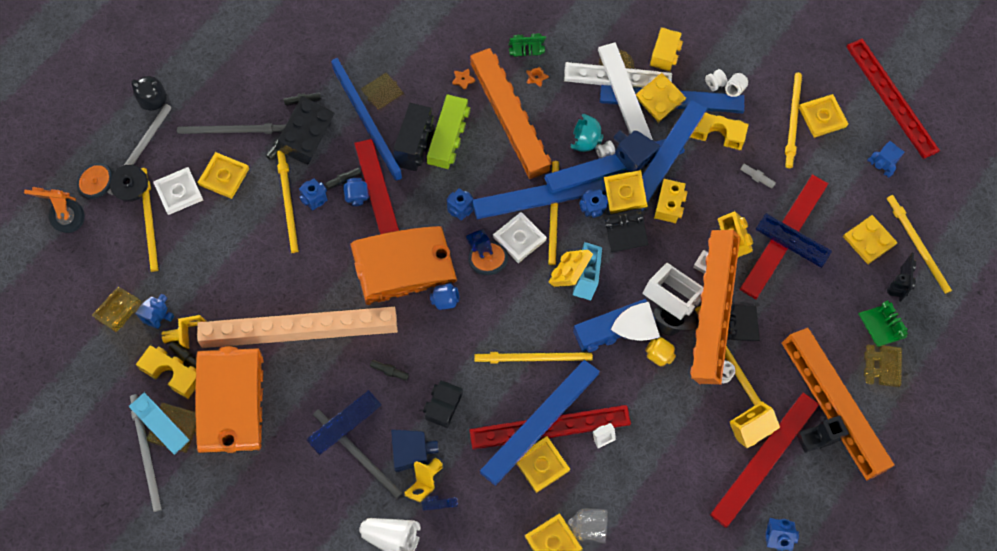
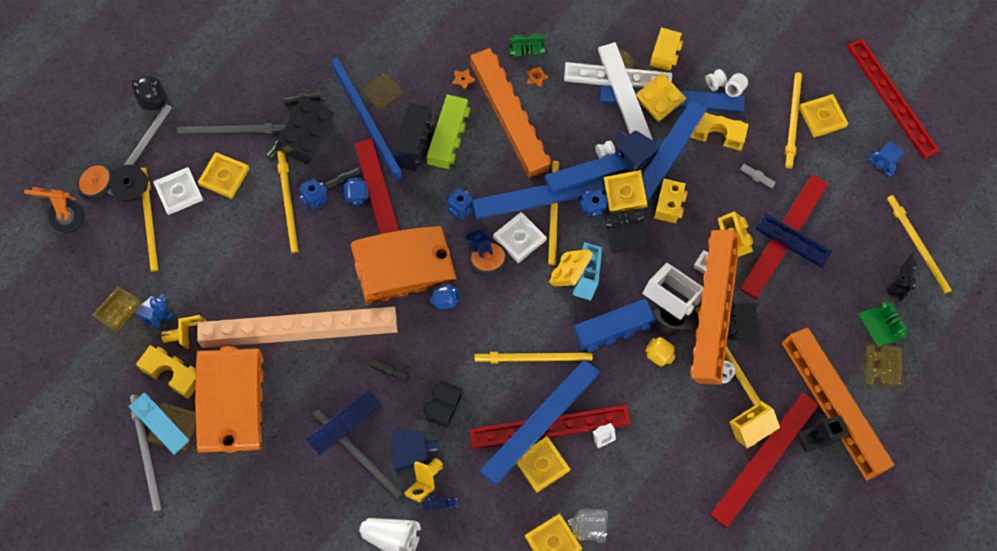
pearl dark grey bar [169,341,196,369] -> none
teal cylinder [571,114,603,152] -> none
white sticker [611,302,660,341] -> none
blue brick [766,518,799,551] -> none
yellow plate [843,215,898,264] -> none

